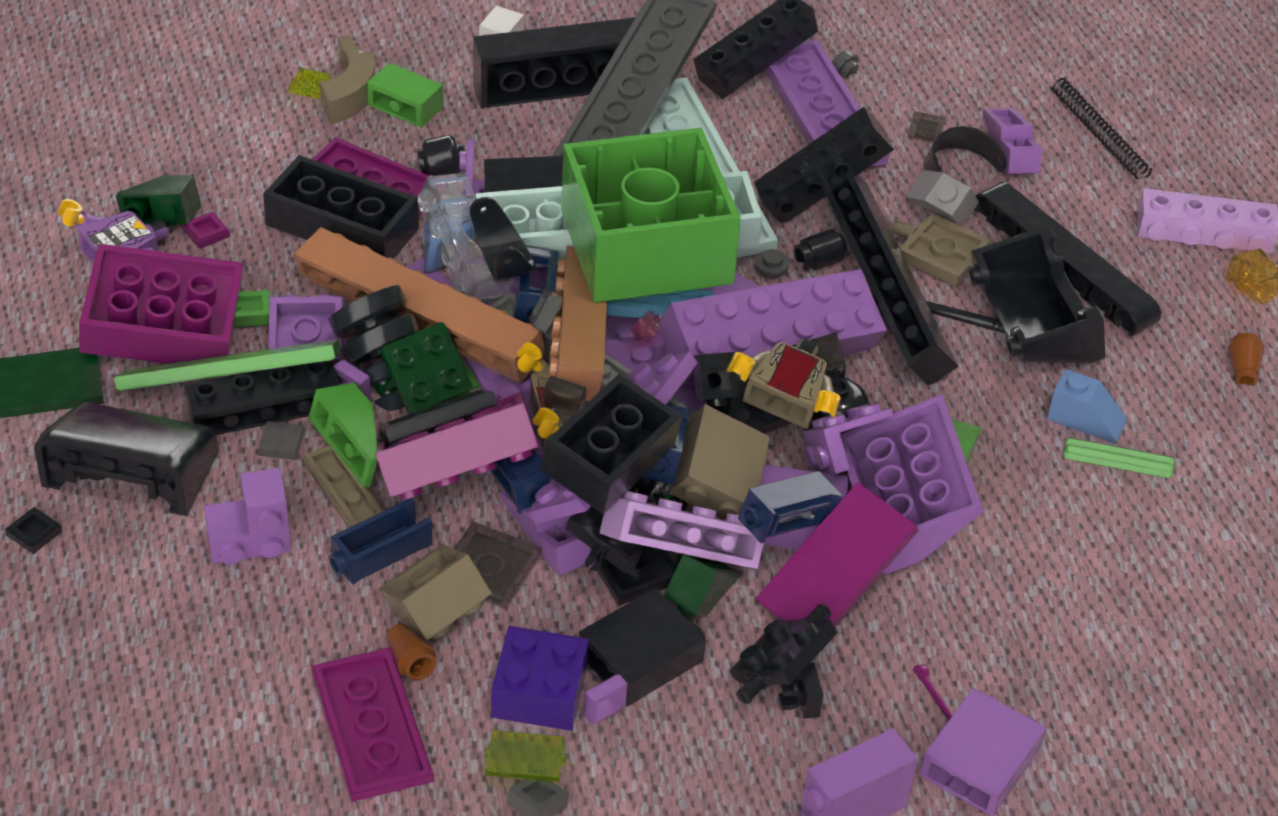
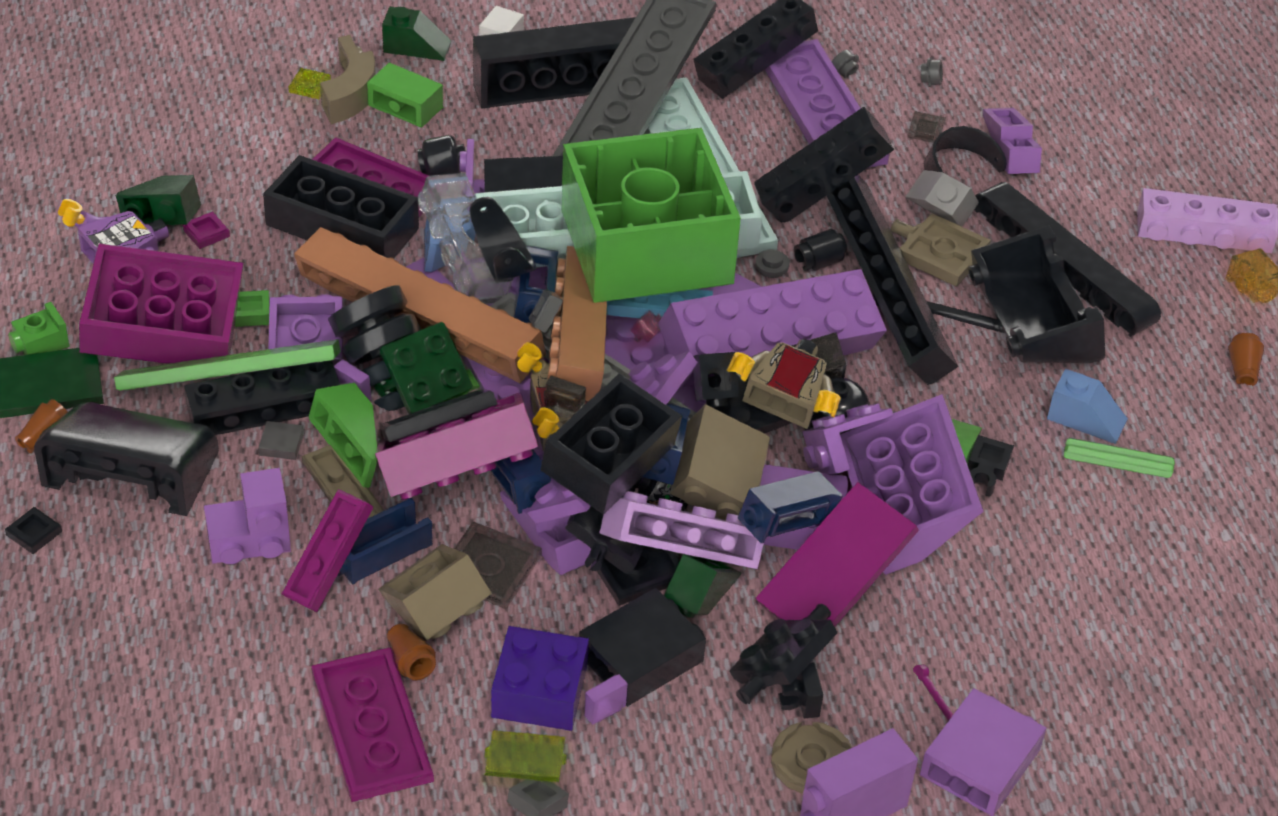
black piece [1050,77,1152,179] -> none
none -> bright green brick [8,302,70,355]
none -> dark orange cone [15,399,68,453]
none -> magenta tile [281,489,374,613]
none -> dark green slope [382,6,451,61]
none -> dark tan tile [771,722,852,794]
none -> dark grey plate [921,58,943,87]
none -> black plate [968,435,1014,497]

